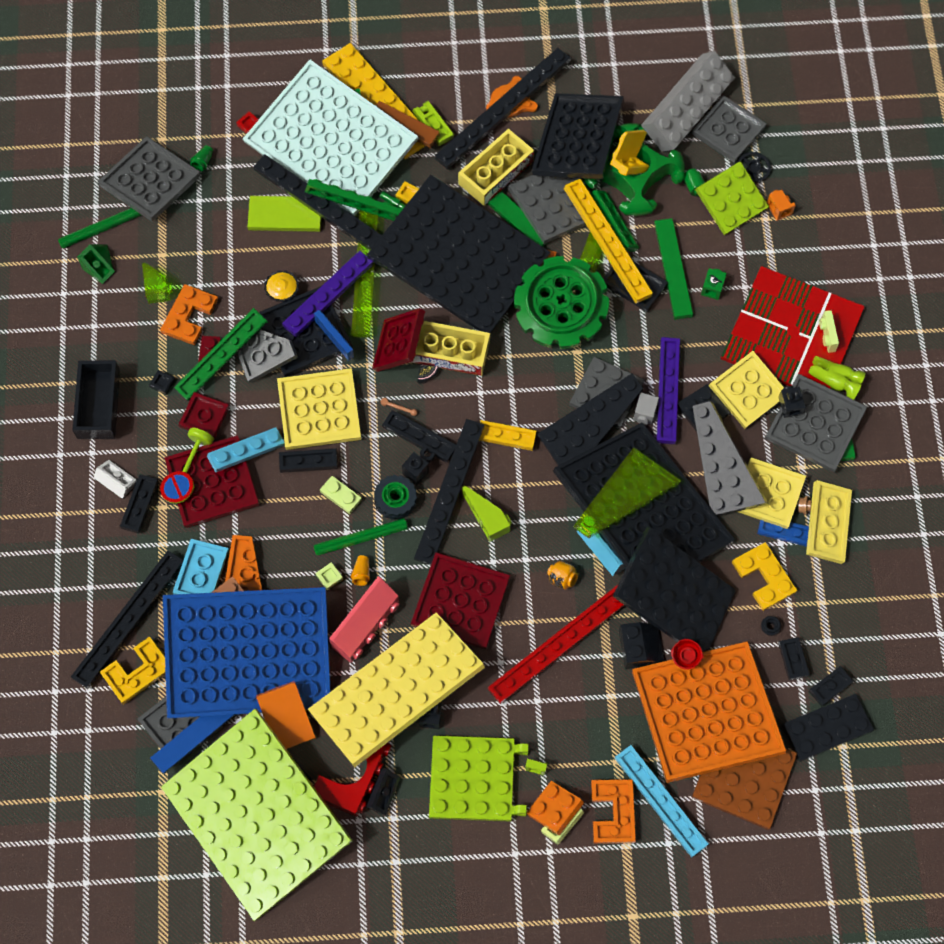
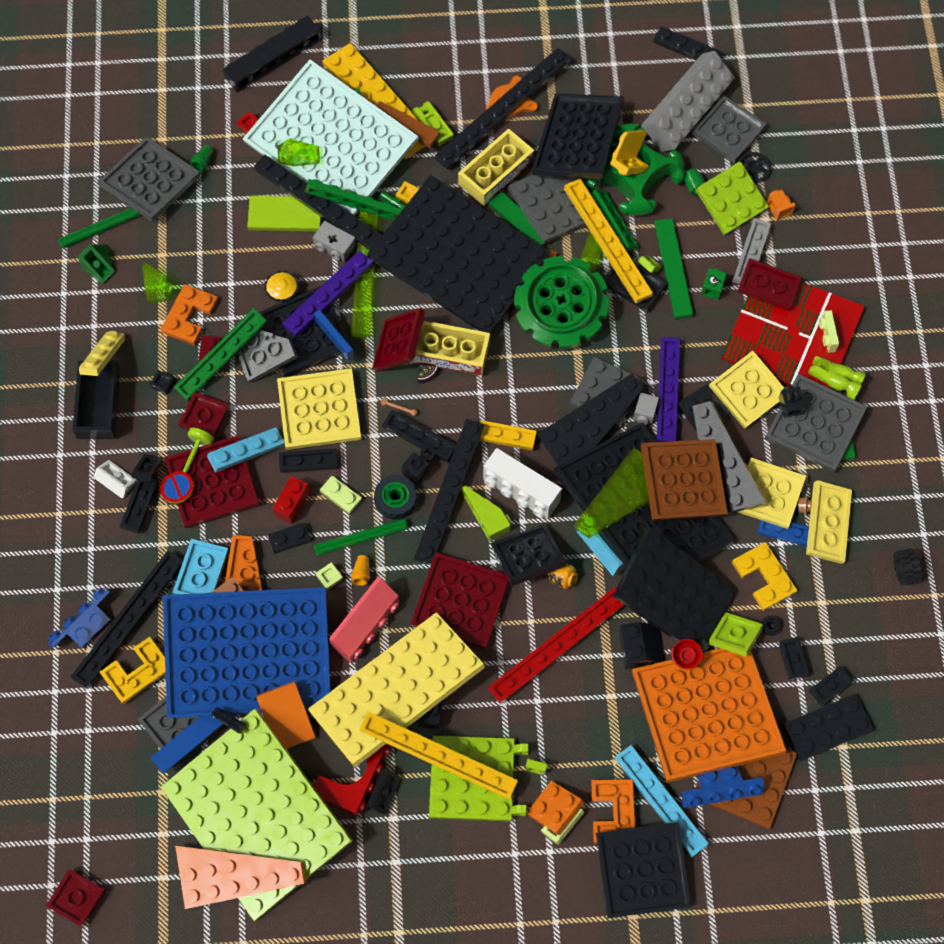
none -> dark red plate [45,869,105,928]
none -> blue bracket [47,587,110,648]
none -> light yellow plate [79,331,125,376]
none -> black plate [132,454,162,482]
none -> wing [175,846,306,909]
none -> black axle [212,707,246,734]
none -> black brick [223,15,321,93]
none -> black plate [268,522,311,554]
none -> red brick [272,476,310,524]
none -> clear neon green slope [277,138,320,166]
none -> light grey brick [313,221,356,263]
none -> yellow plate [358,711,518,799]
none -> white brick [483,448,562,520]
none -> black plate [491,523,567,586]
none -> black plate [595,822,691,918]
none -> lime tile [638,255,661,273]
none -> dark orange plate [641,439,728,521]
none -> black plate [653,26,724,61]
none -> blue bracket [682,766,764,808]
none -> lime plate [709,612,763,657]
none -> light grey plate [732,218,771,284]
none -> dark red plate [737,258,801,311]
none -> black tyre [893,548,921,586]

